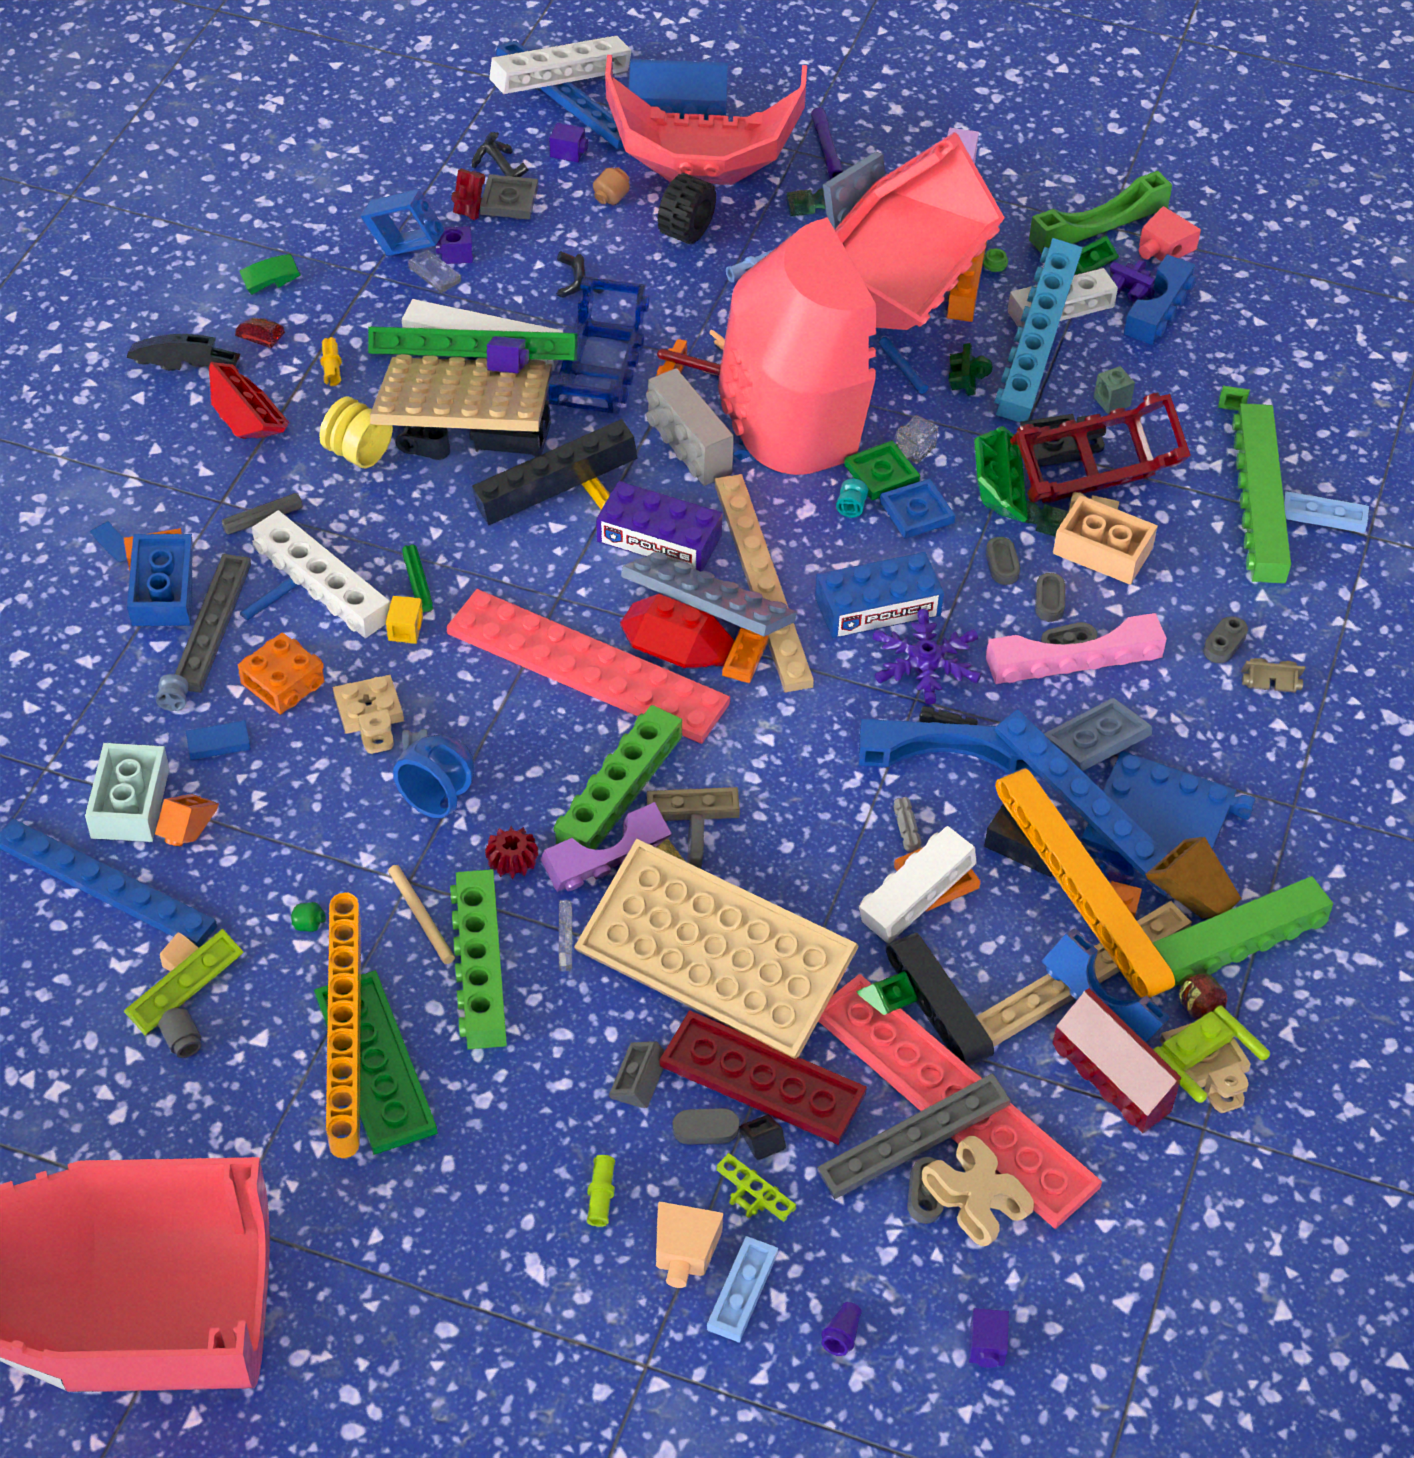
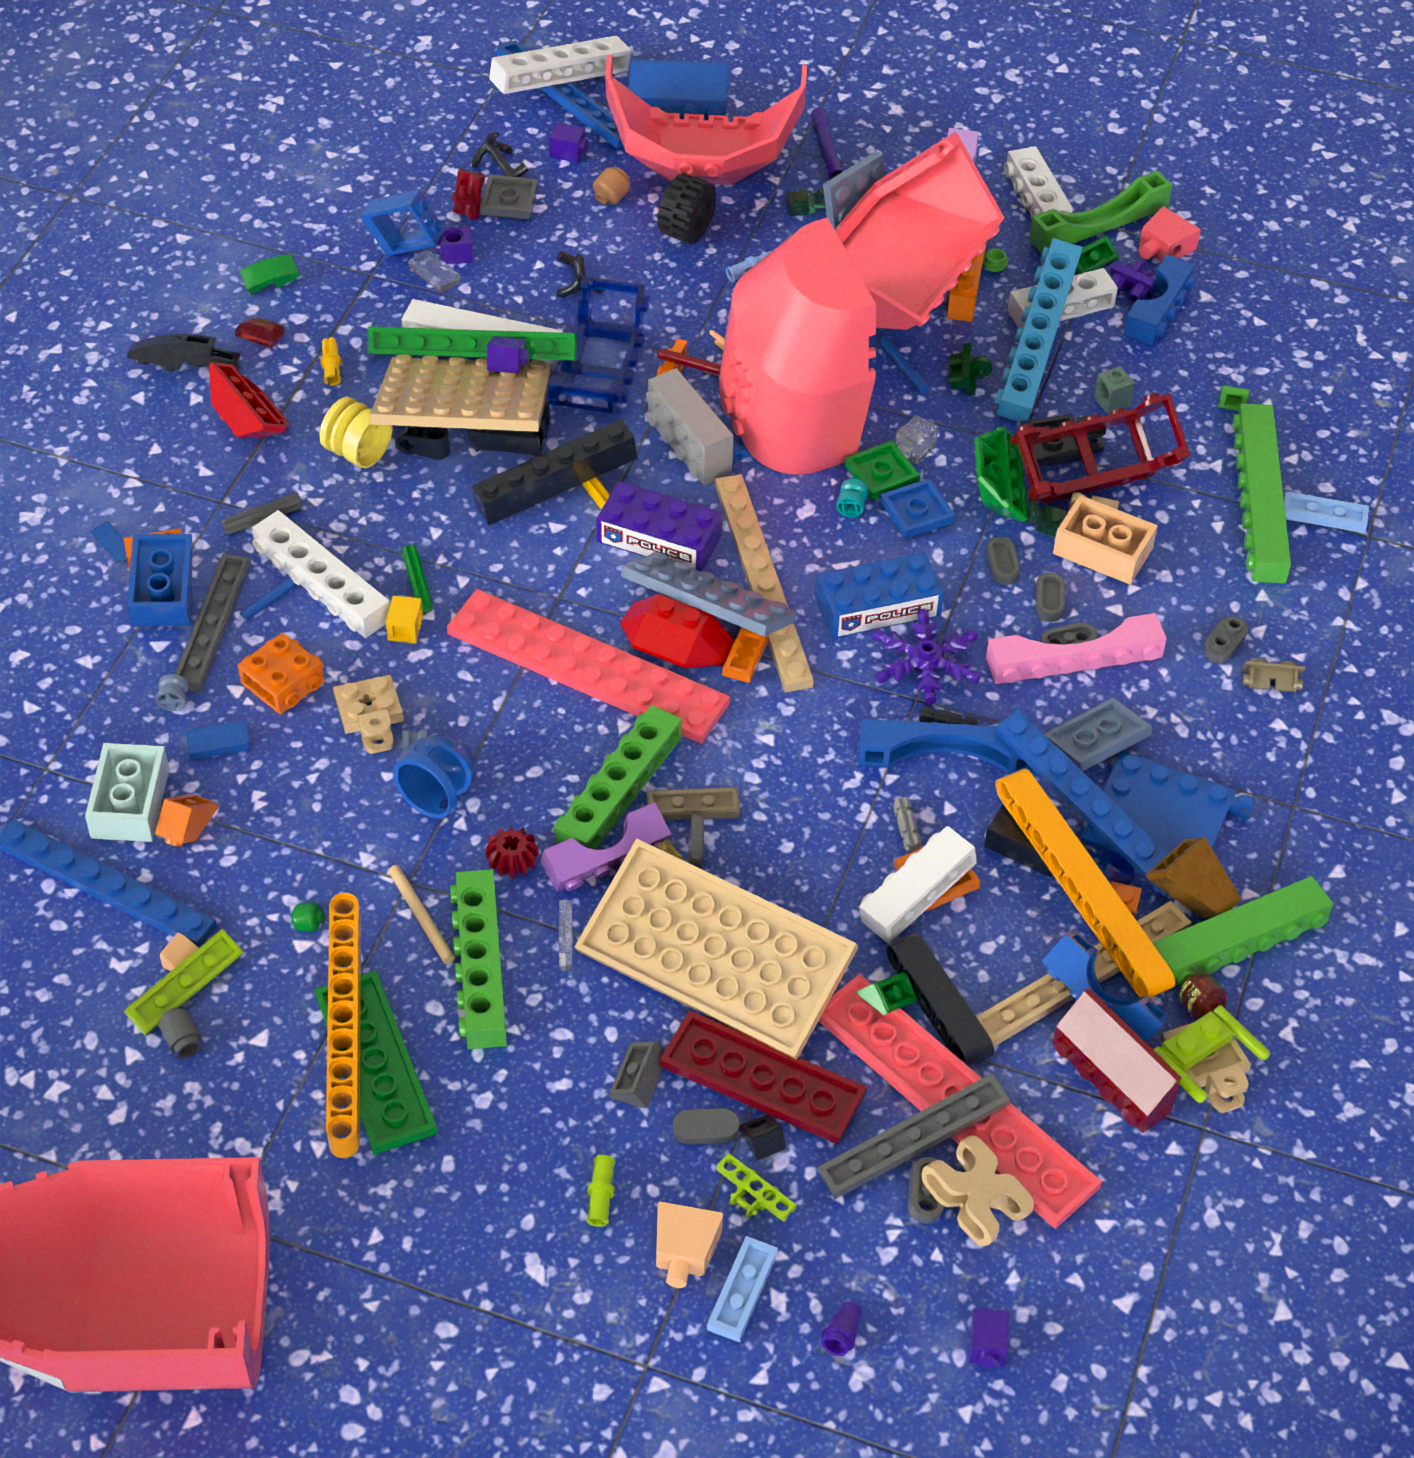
none -> white brick [1004,146,1073,218]

